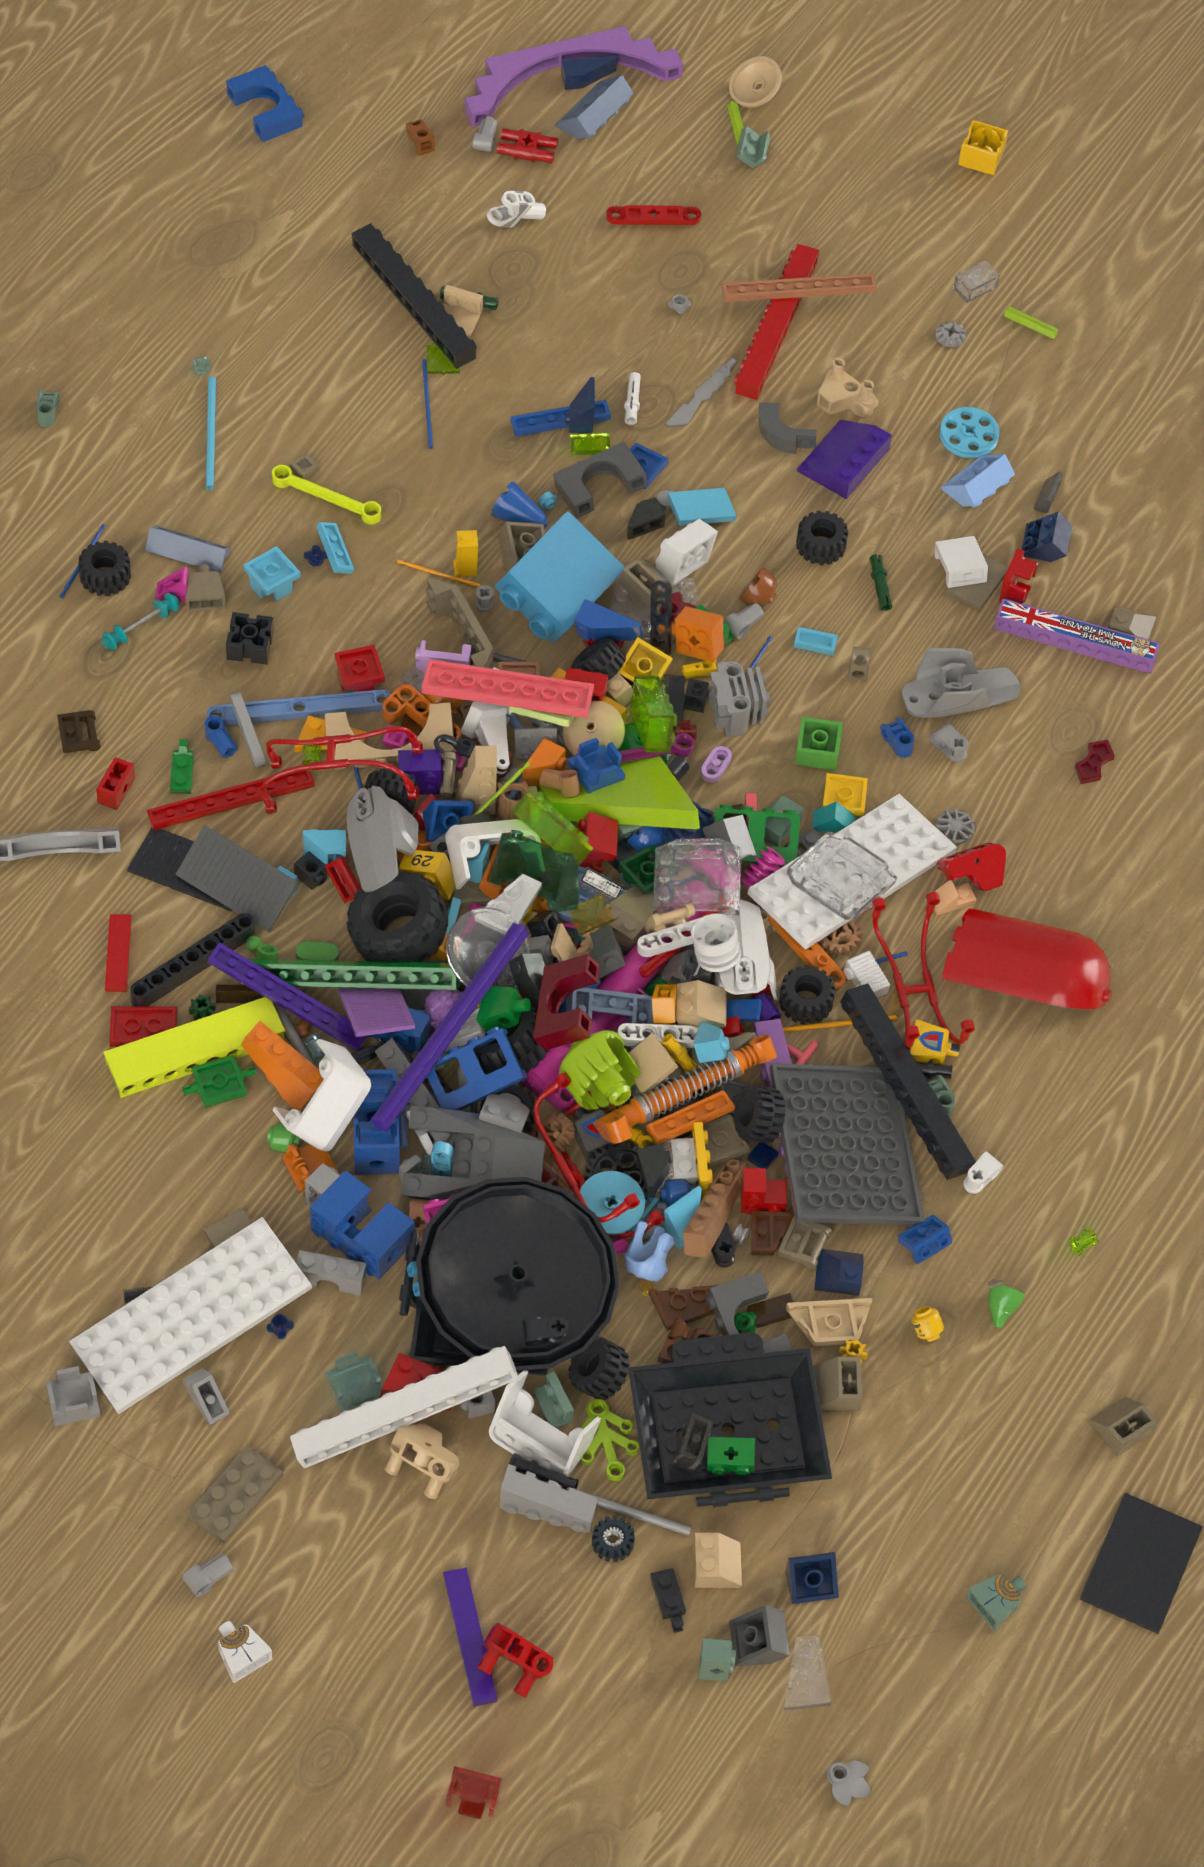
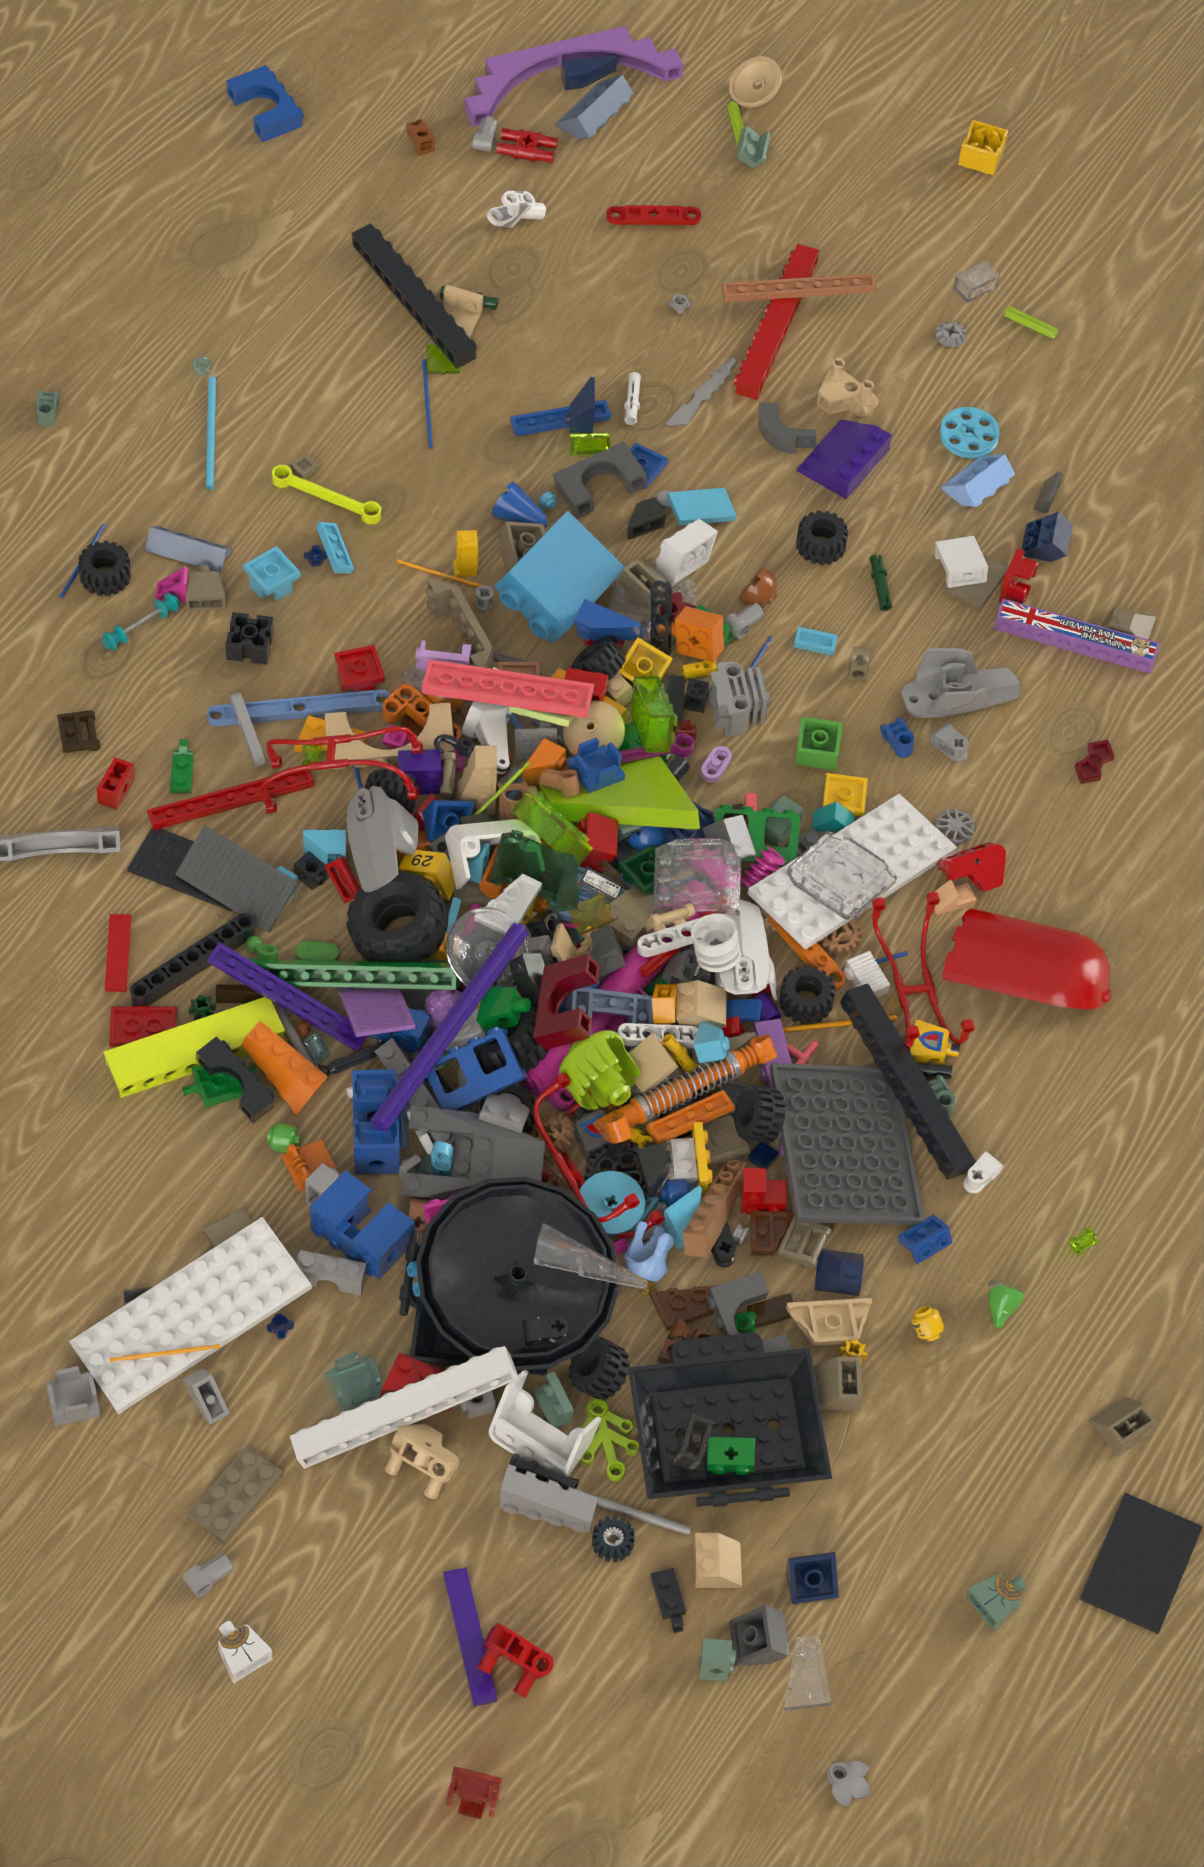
blue piece [204,715,238,758] -> none
white windscreen [273,1039,371,1152] -> none
none -> light orange piece [110,1344,221,1362]
none -> black arch [195,1036,275,1124]
none -> clear wedge [534,1223,648,1289]

